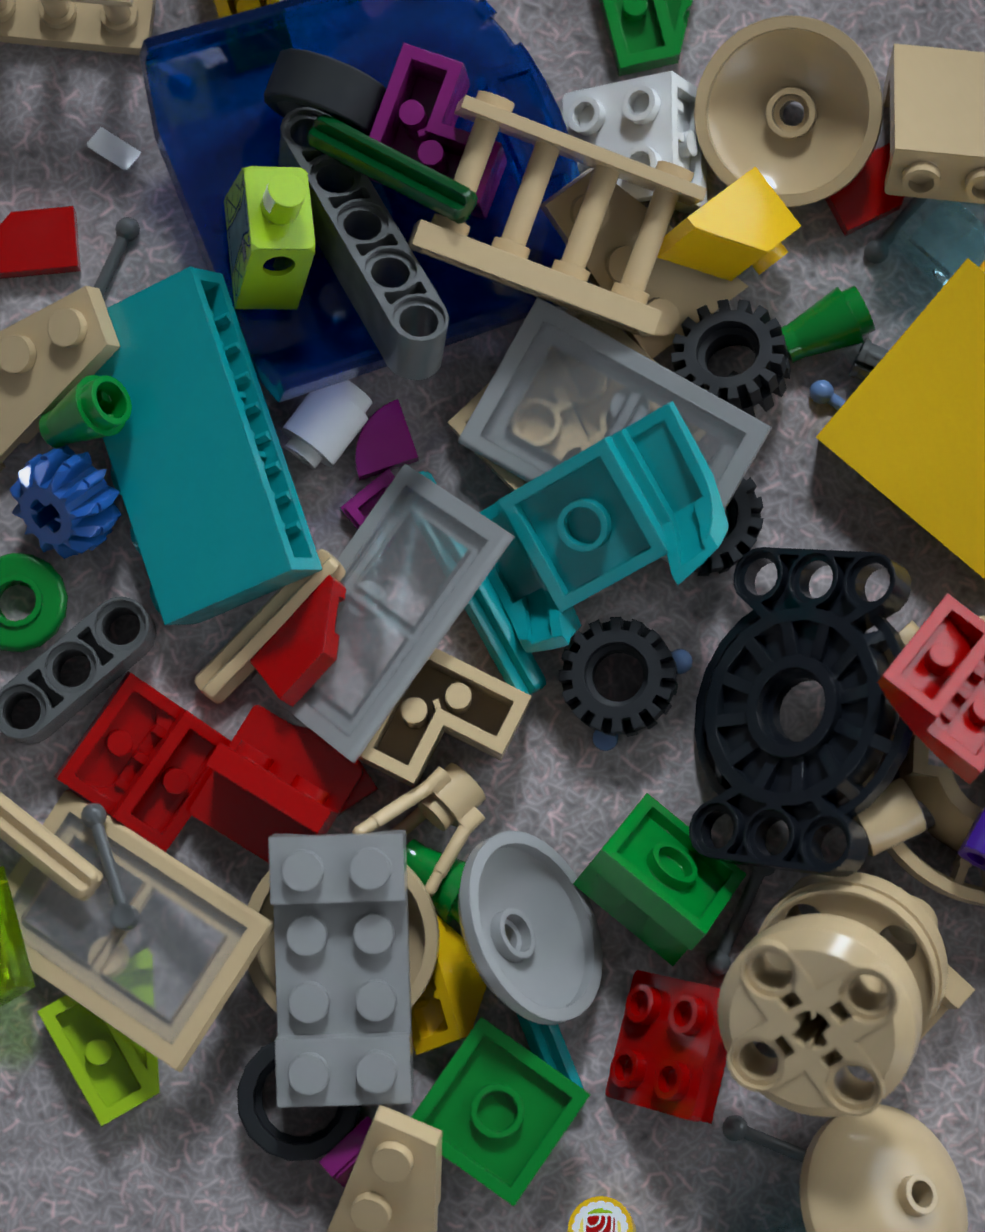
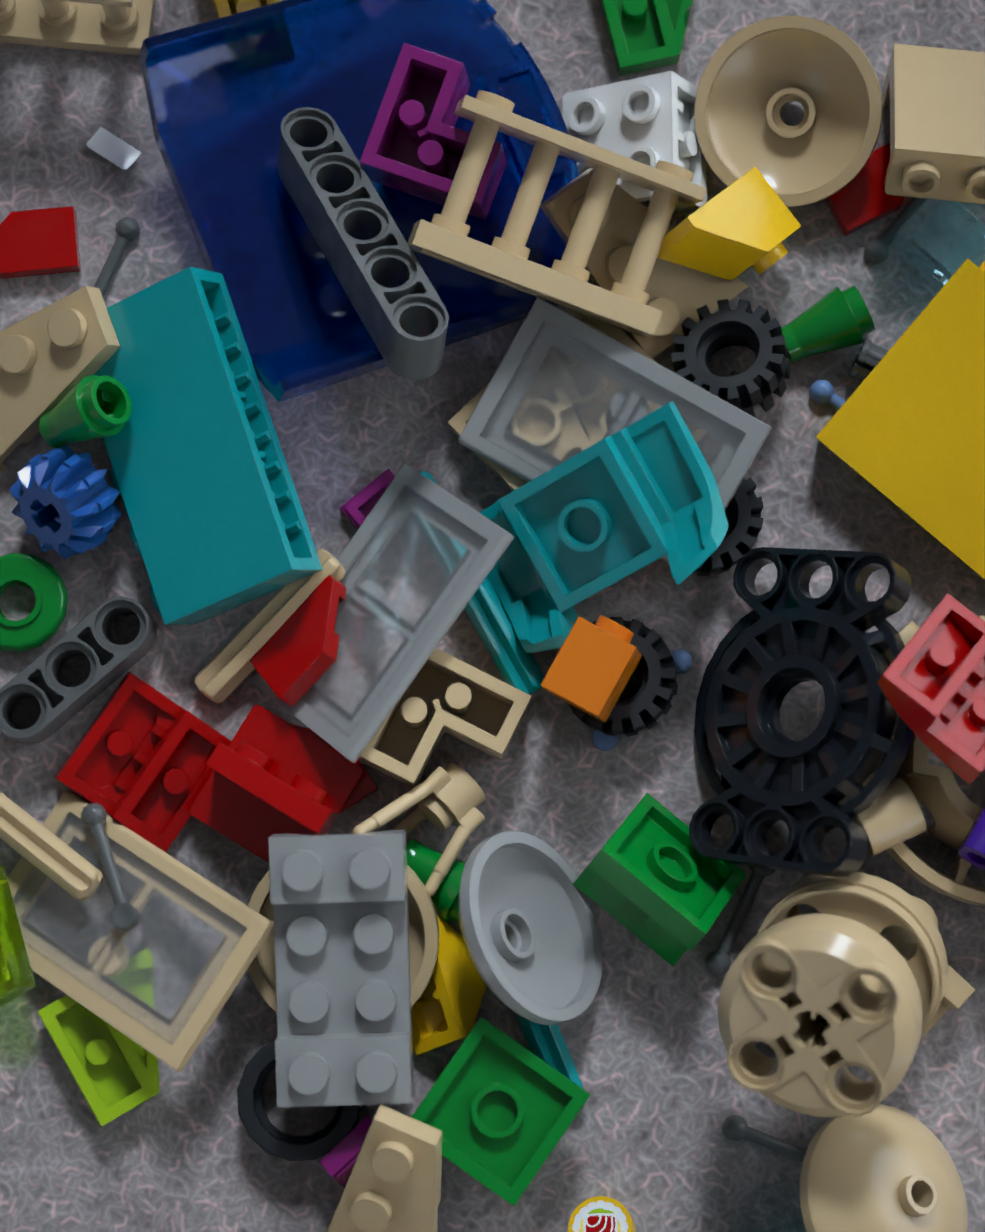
lime torso [224,166,315,309] -> none
black tyre [264,48,386,136] -> none
white brick [282,372,373,469] -> none
dark green axle [307,114,478,224] -> none
magenta tile [355,399,419,481] -> none
red bracket [605,970,728,1124] -> none
none -> orange brick [541,615,642,723]

